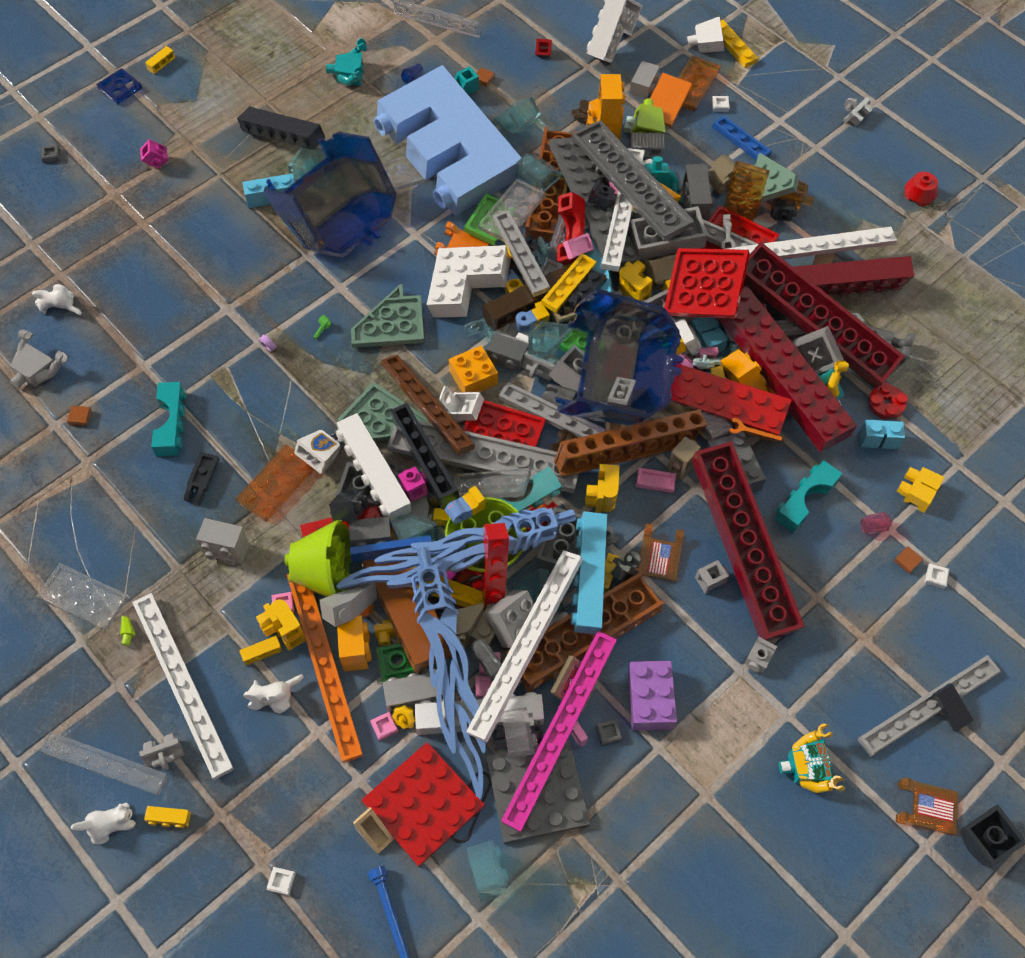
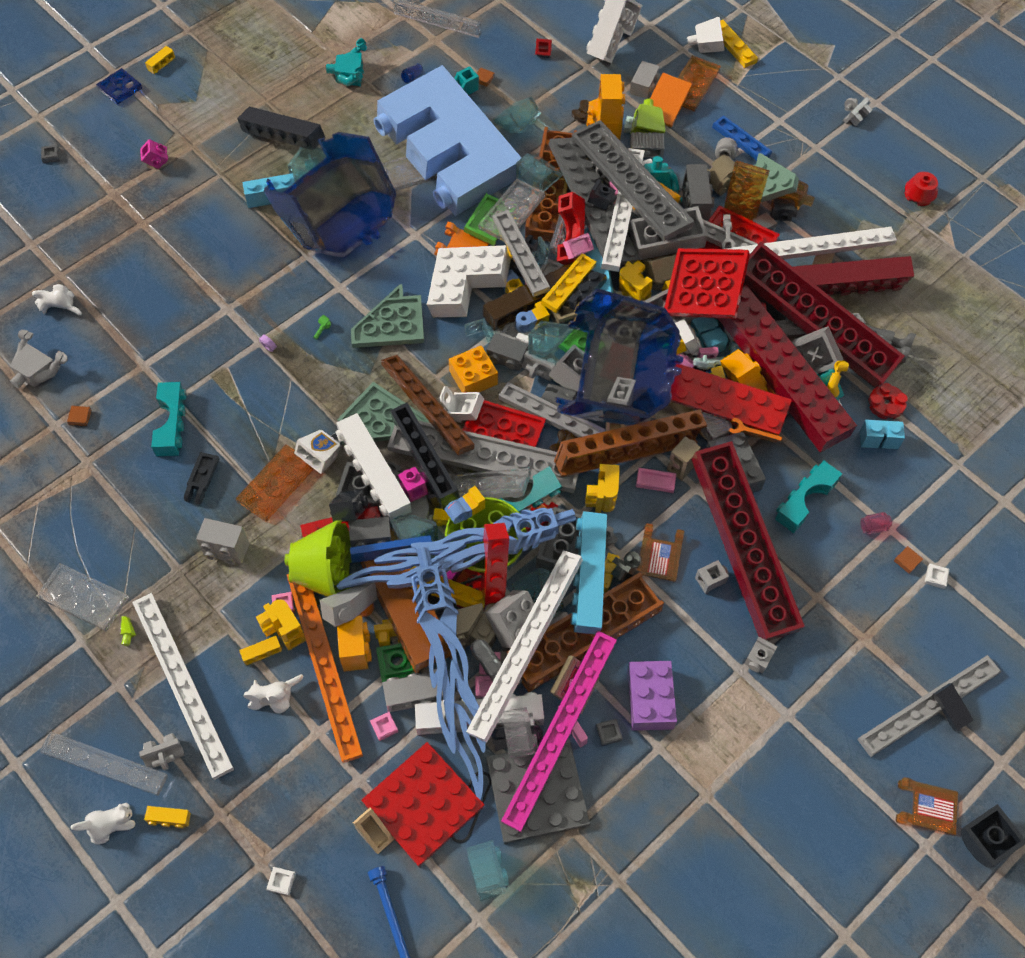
yellow piece [392,705,416,730] -> none
white tile [712,96,730,112] -> none
torso [779,724,845,793] -> none
yellow hips [896,467,944,513] -> none
none -> light grey head [715,137,737,160]

